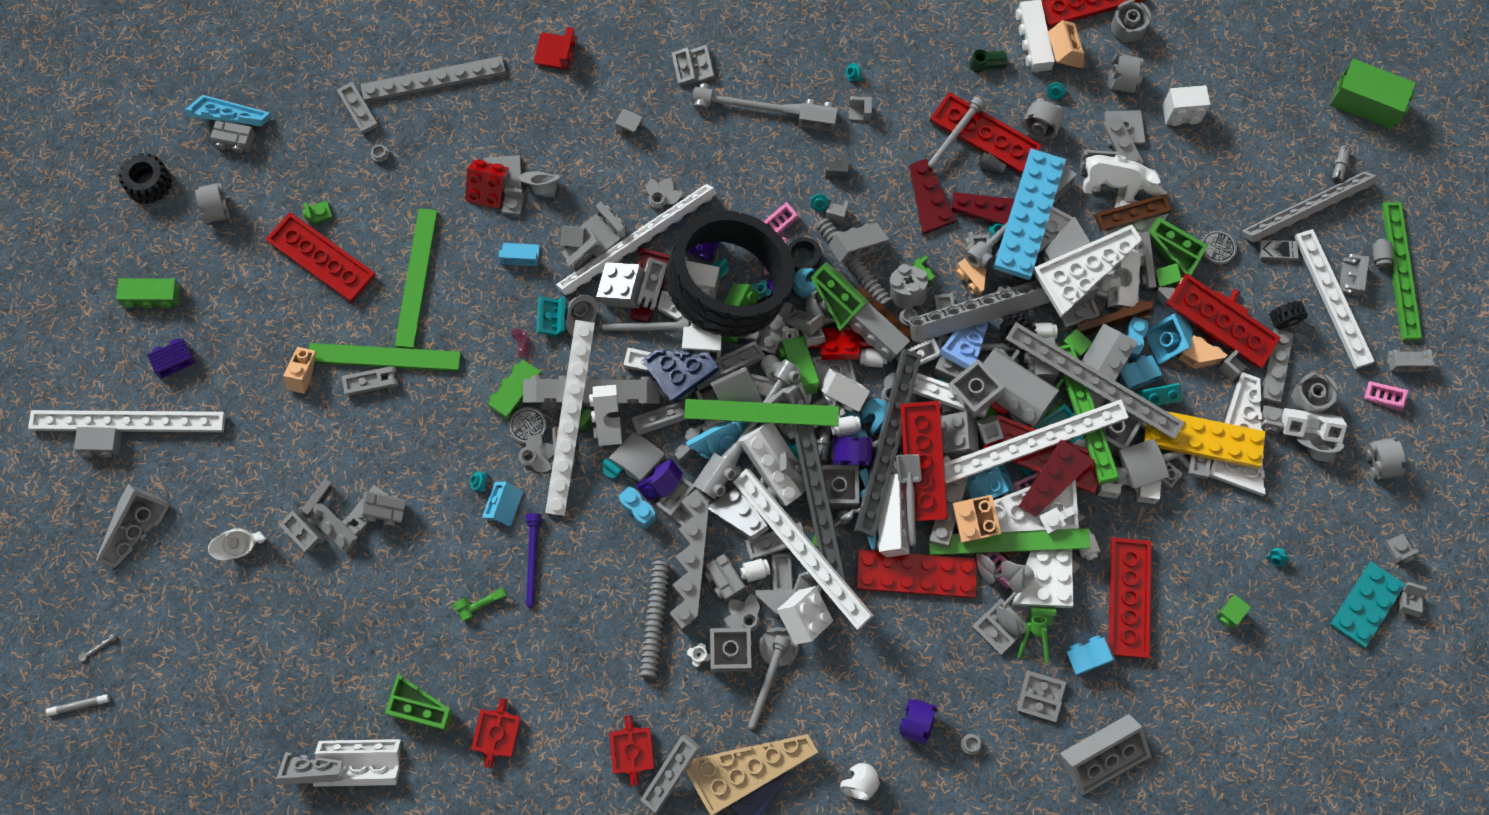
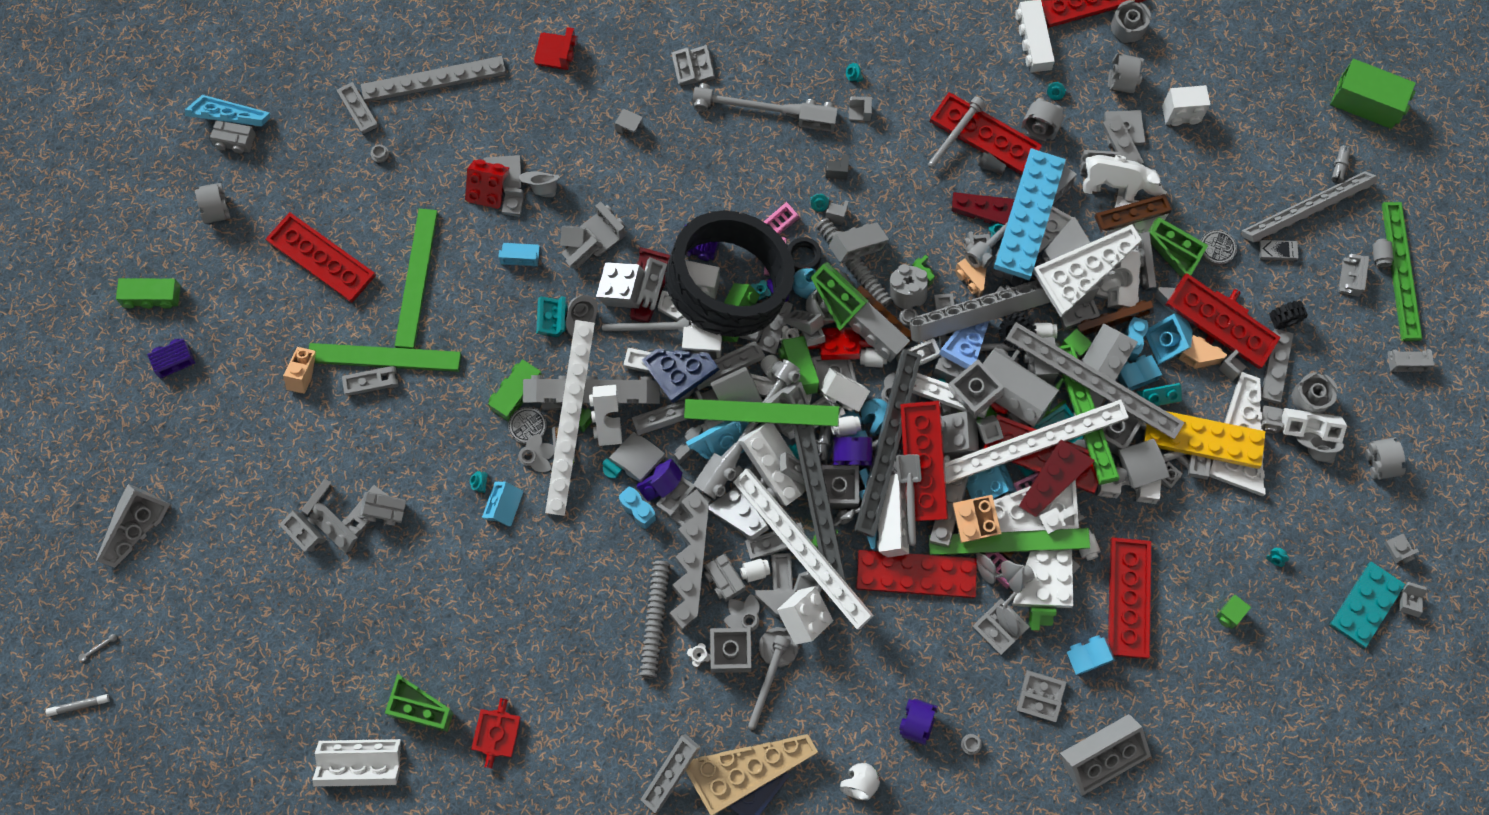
white plate [28,410,226,432] -> none
light grey brick [74,427,122,458] -> none
black tyre [118,153,172,204] -> none
white hair [208,528,266,560] -> none
light grey wing [276,752,344,785] -> none
bright green bracket [302,201,333,225] -> none
bright green brick [453,588,507,622] -> none
clear pink arm [511,328,529,356] -> none
dark purple piece [526,513,542,608] -> none
white plate [556,184,717,295] -> none
red plate [609,715,654,787] -> none
light grey plate [646,178,682,209] -> none
teal plate [711,258,729,278] -> none
dark red wing [909,158,956,235] -> none
dark green piece [969,49,1007,72] -> none
bright green plant [1017,616,1049,664] -> none
light nougat slope [1048,20,1084,68] -> none
bright green panel [1155,264,1182,288] -> none
white plate [1294,229,1375,369] -> none
bright pink slope [1364,381,1408,412] -> none

